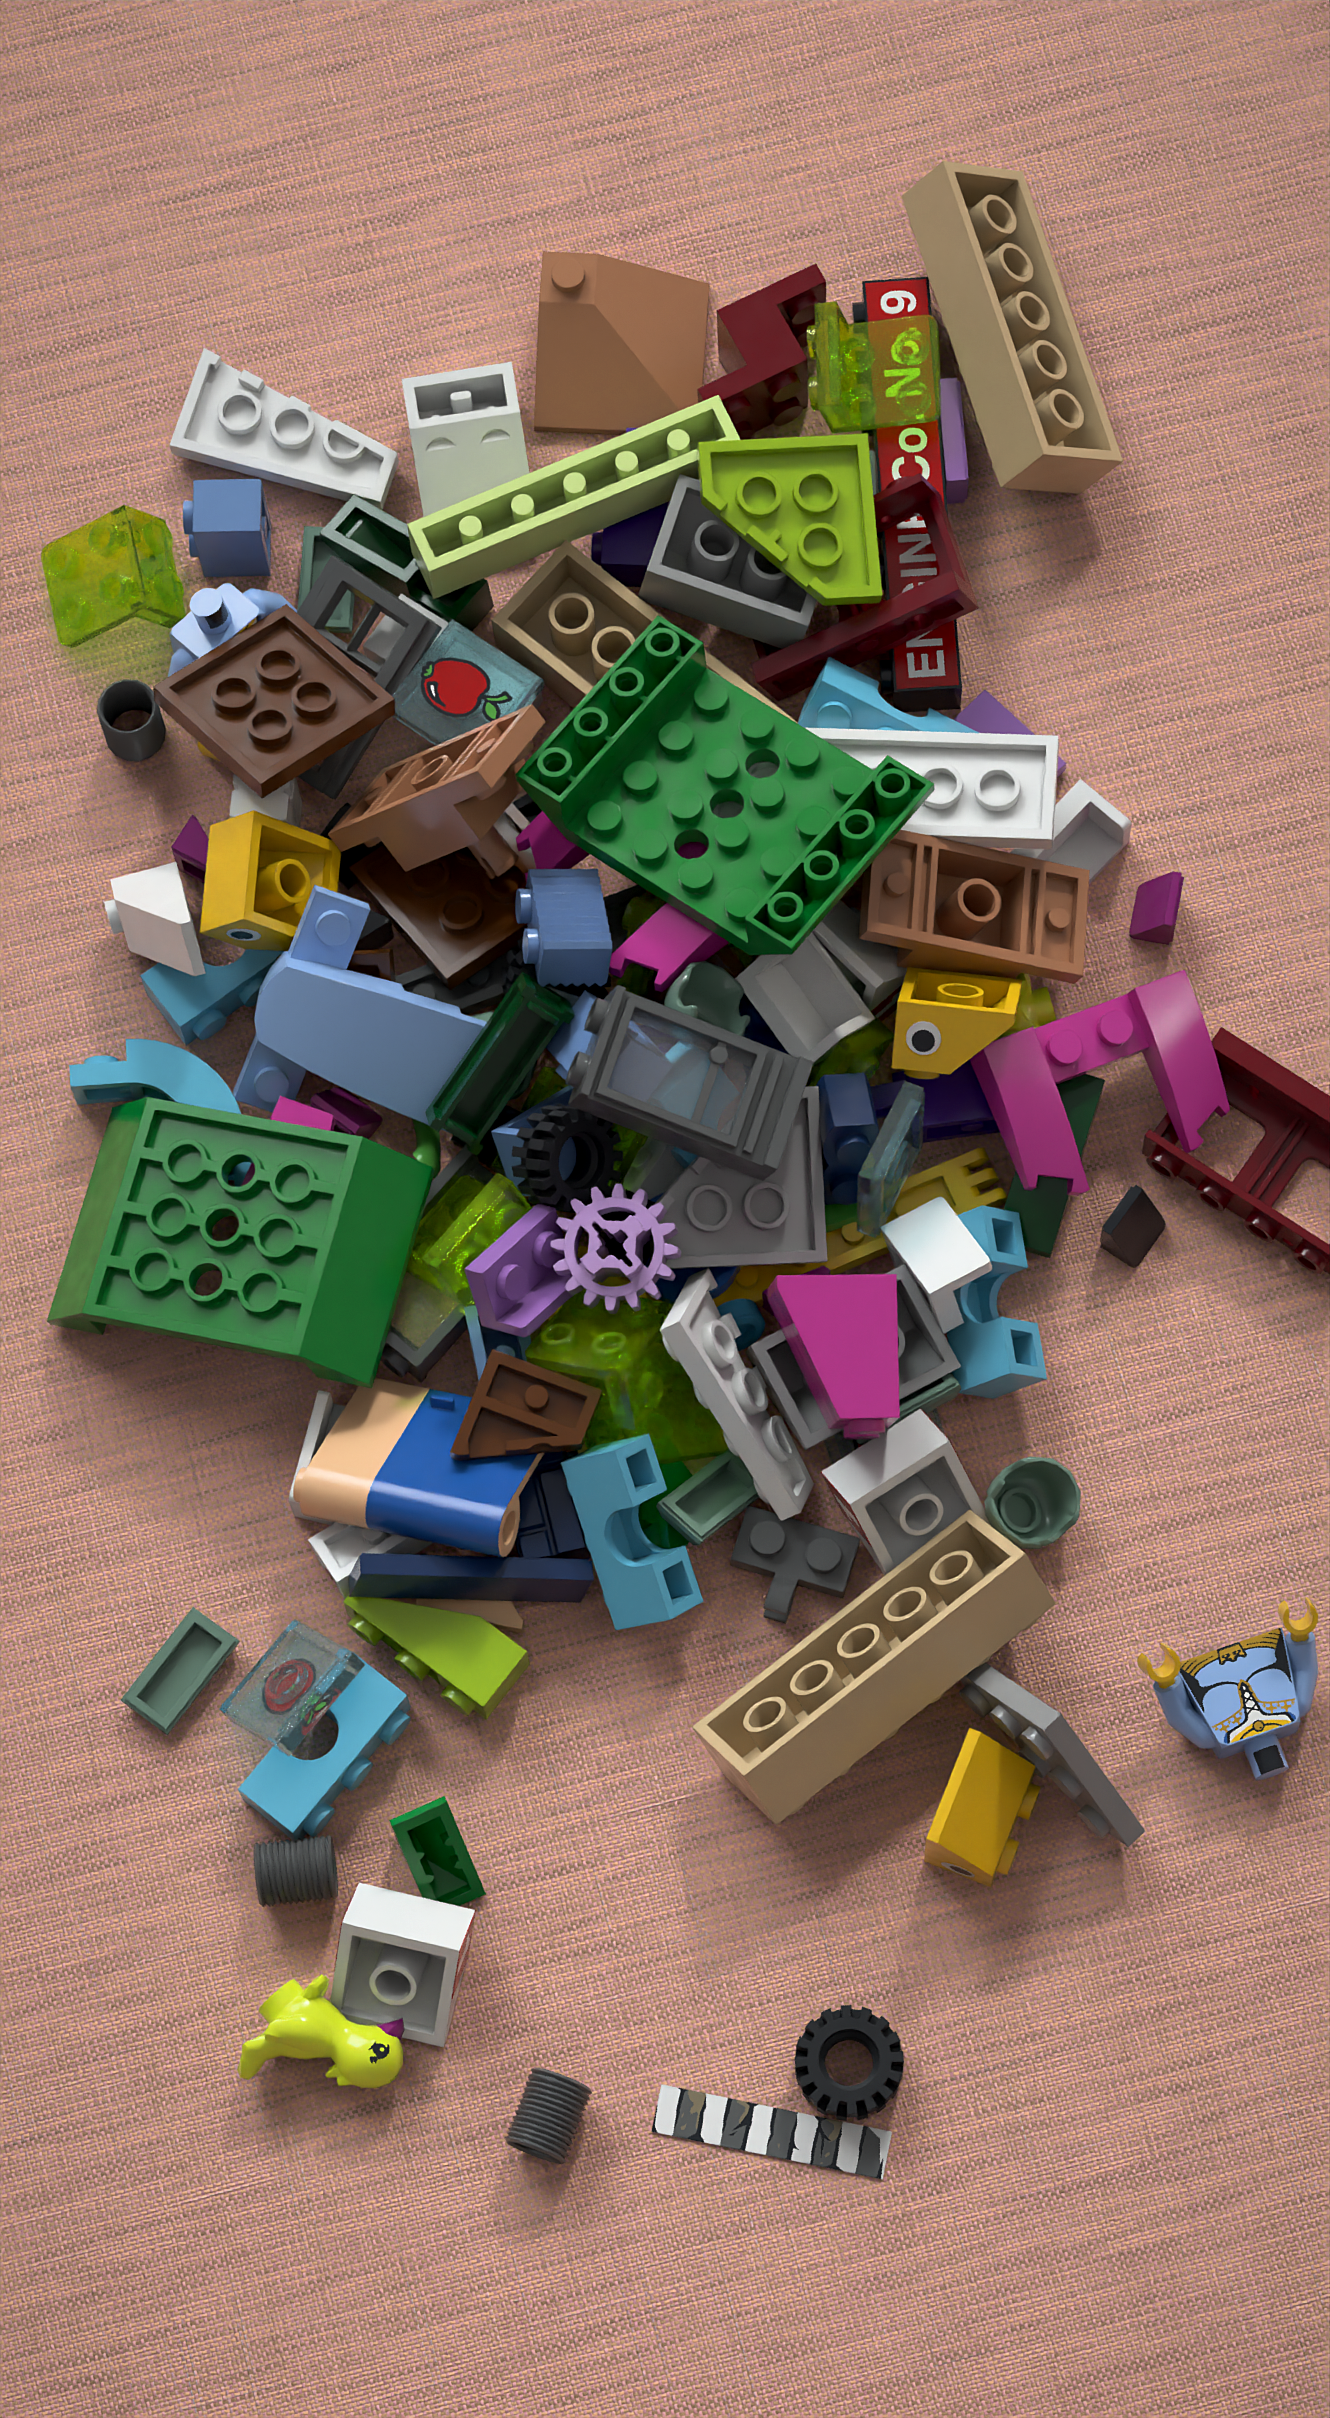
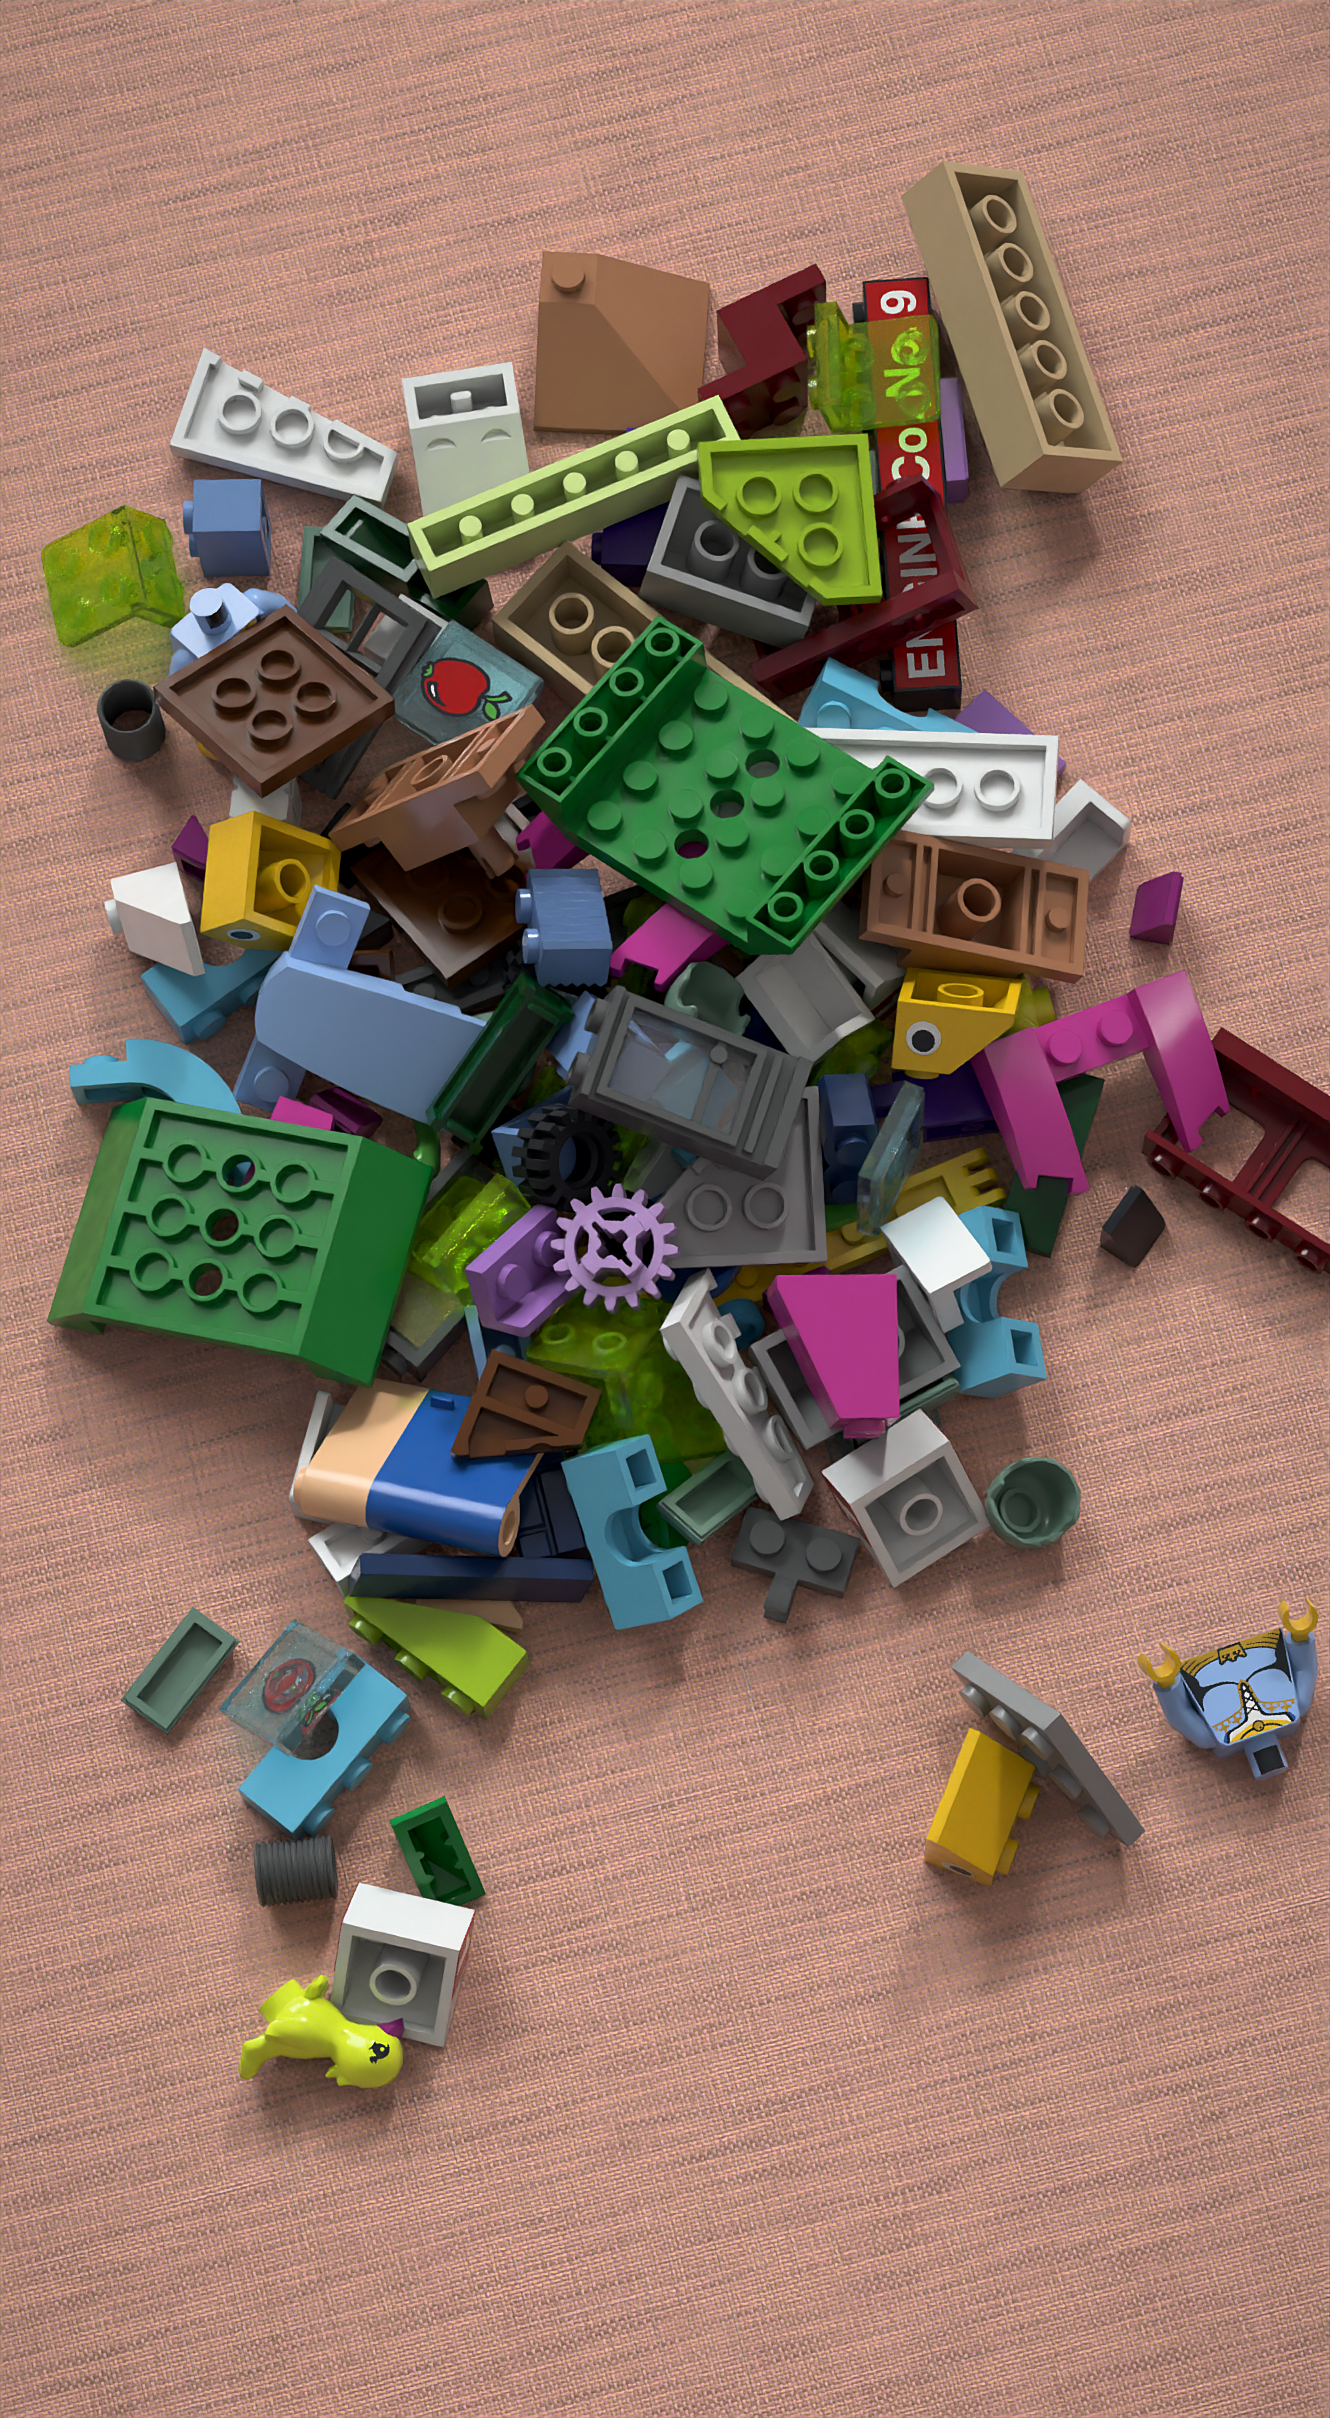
dark grey piece [504,2067,592,2164] -> none
sticker [651,2084,892,2179] -> none
tan brick [692,1509,1056,1825] -> none
black tyre [795,2005,904,2121] -> none

